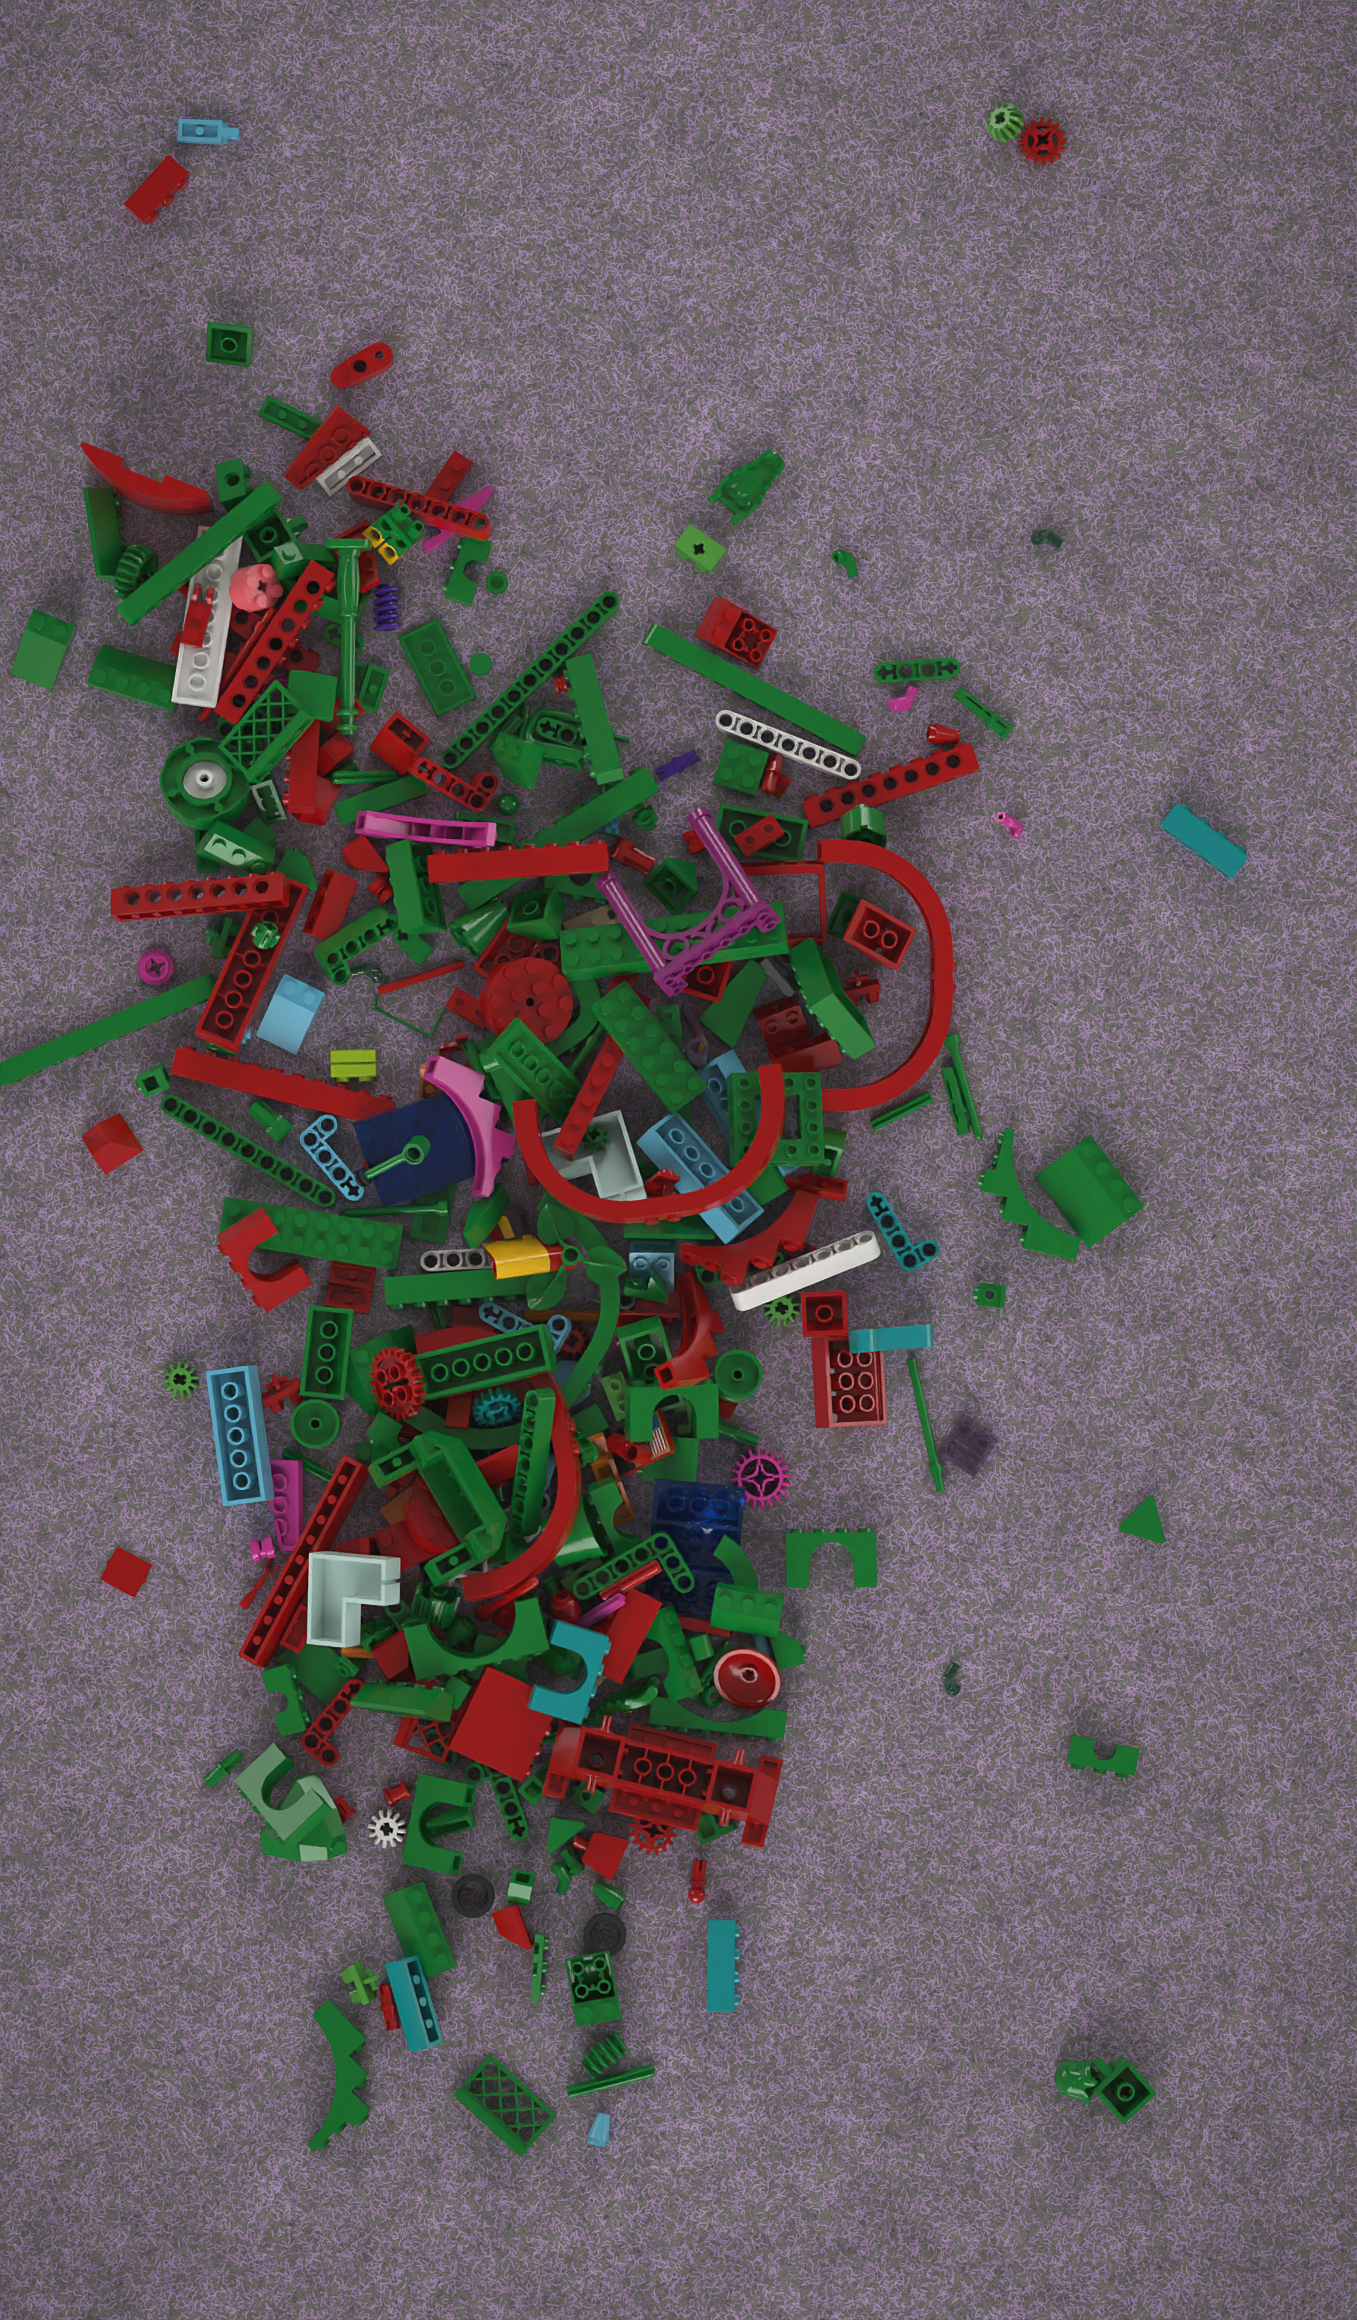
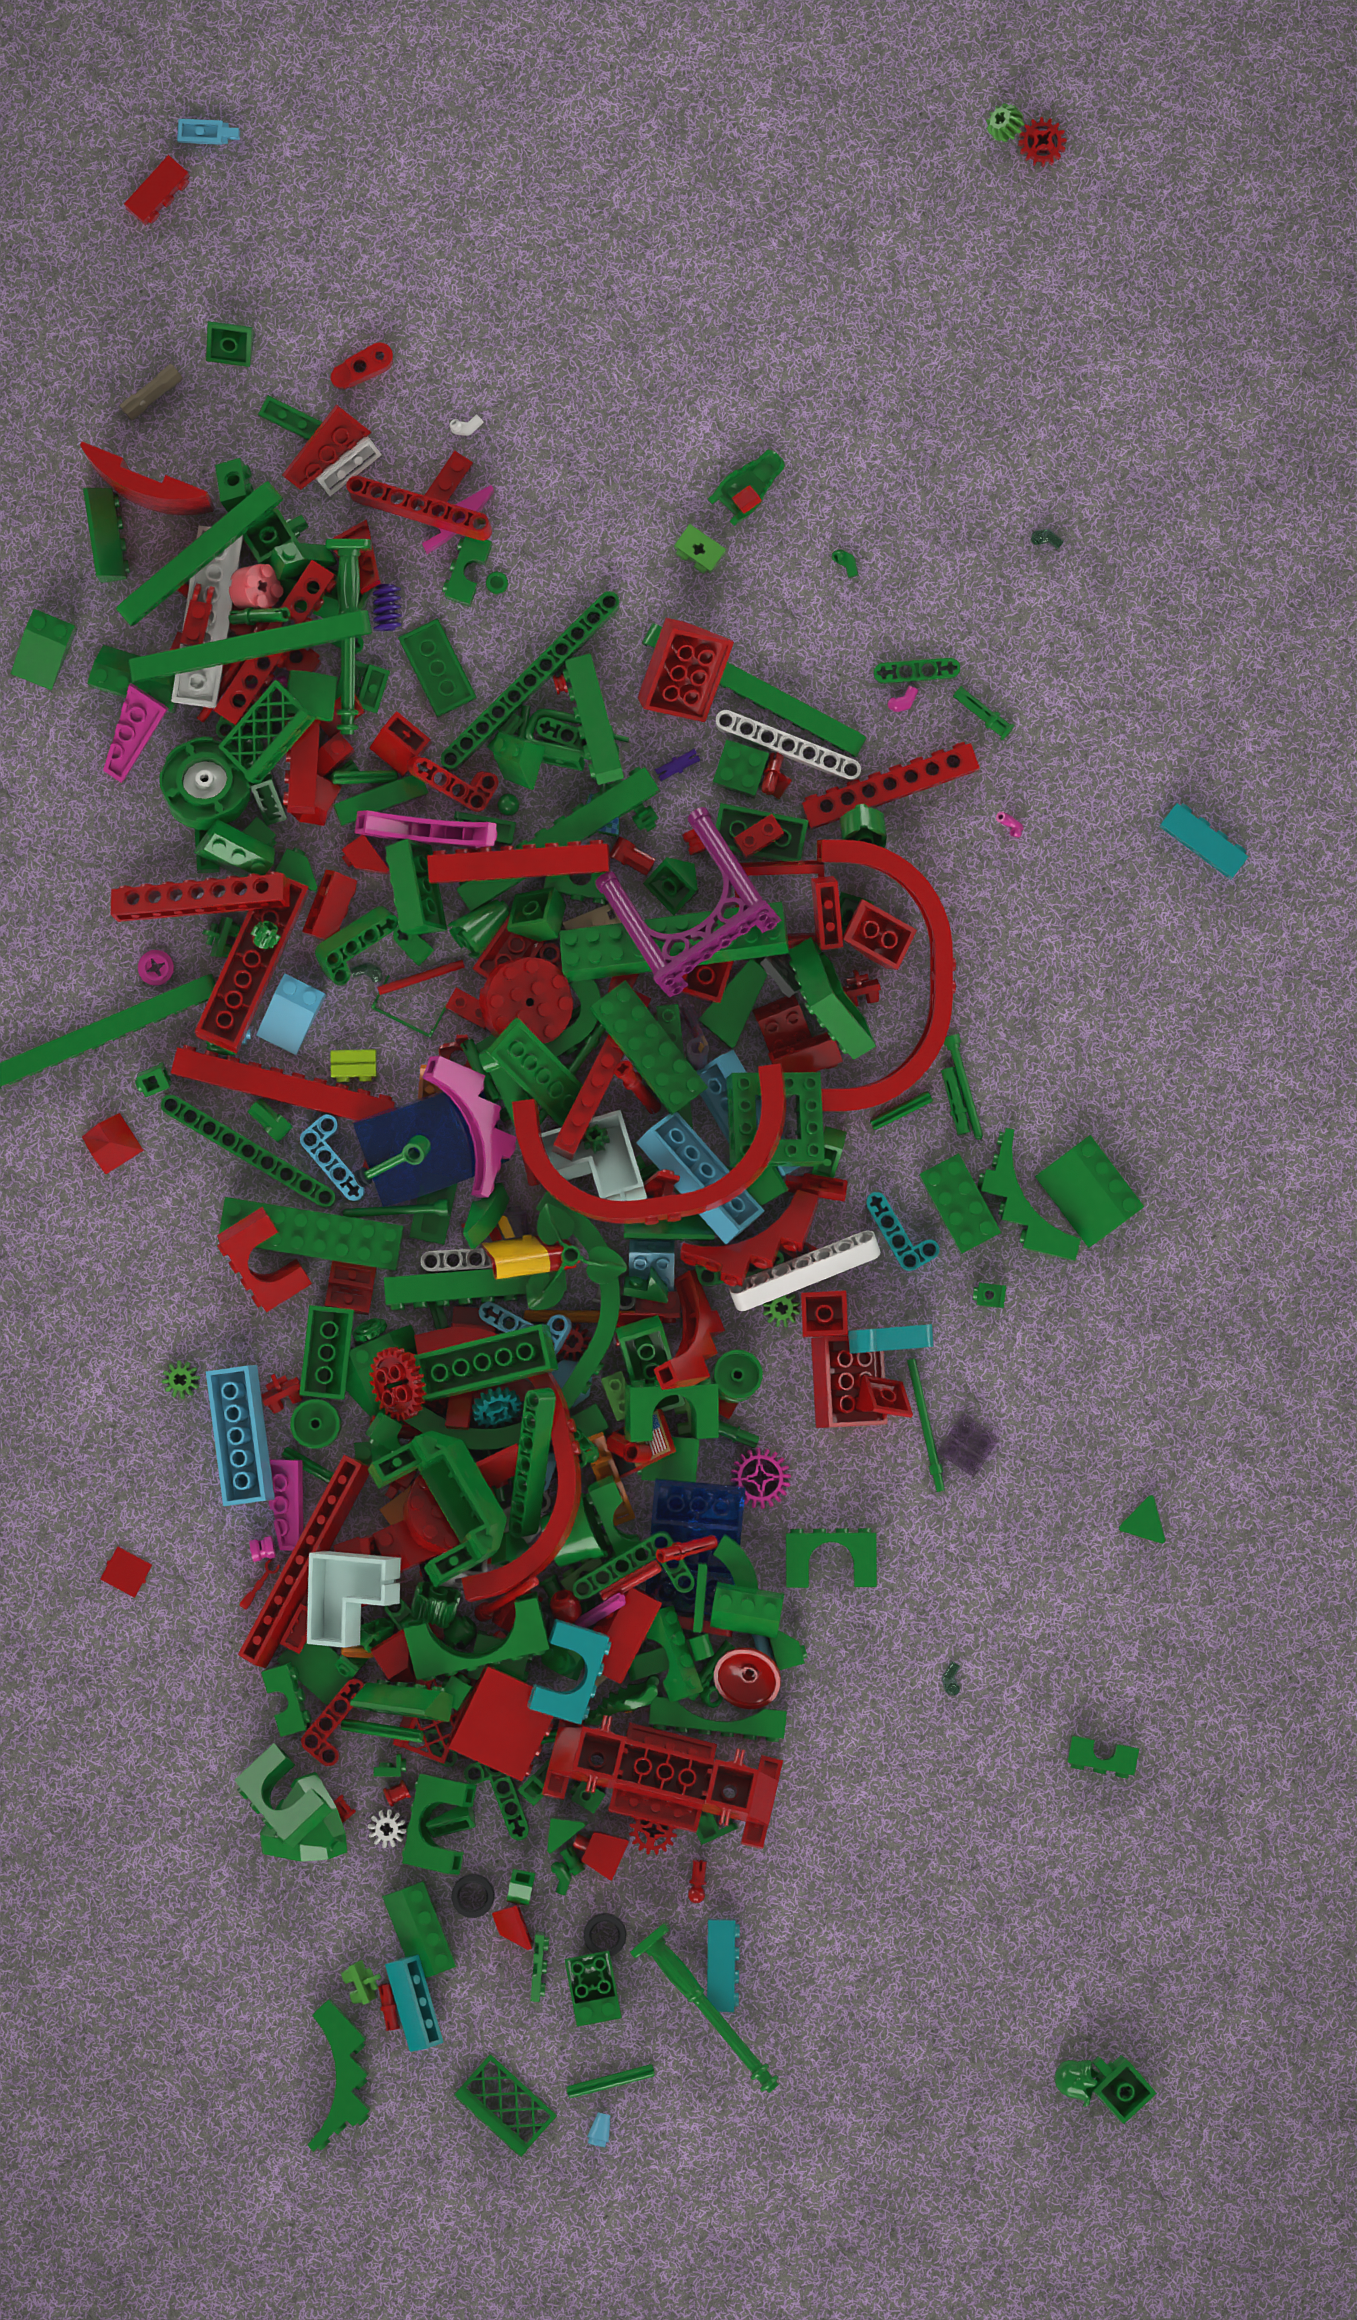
green gear [113,543,159,600] -> none
green axle [203,1749,244,1789] -> none
green hips [362,504,425,566] -> none
red wheel [367,874,394,905] -> none
green tile [469,653,492,676] -> none
green piece [581,2031,631,2080] -> none
green cone [592,1880,627,1911] -> none
red slope [694,597,778,670] -> none
red cone [926,722,960,745] -> none
none -> dark pink wing [103,683,169,783]
none -> dark tan axle [119,363,183,421]
none -> green beam [128,610,372,683]
none -> green pin [228,607,290,626]
none -> green axle [340,1718,424,1743]
none -> green gear [352,1318,387,1342]
none -> green bracket [374,1753,406,1777]
none -> white arm [450,414,484,436]
none -> red pin [614,1060,661,1114]
none -> green piece [630,1922,779,2093]
none -> red slope [637,618,734,722]
none -> red pin [656,1535,718,1563]
none -> green tile [693,1562,708,1633]
none -> red tile [732,485,762,514]
none -> red brick [811,876,843,950]
none -> red slope [857,1375,913,1418]
none -> green brick [918,1153,1001,1255]

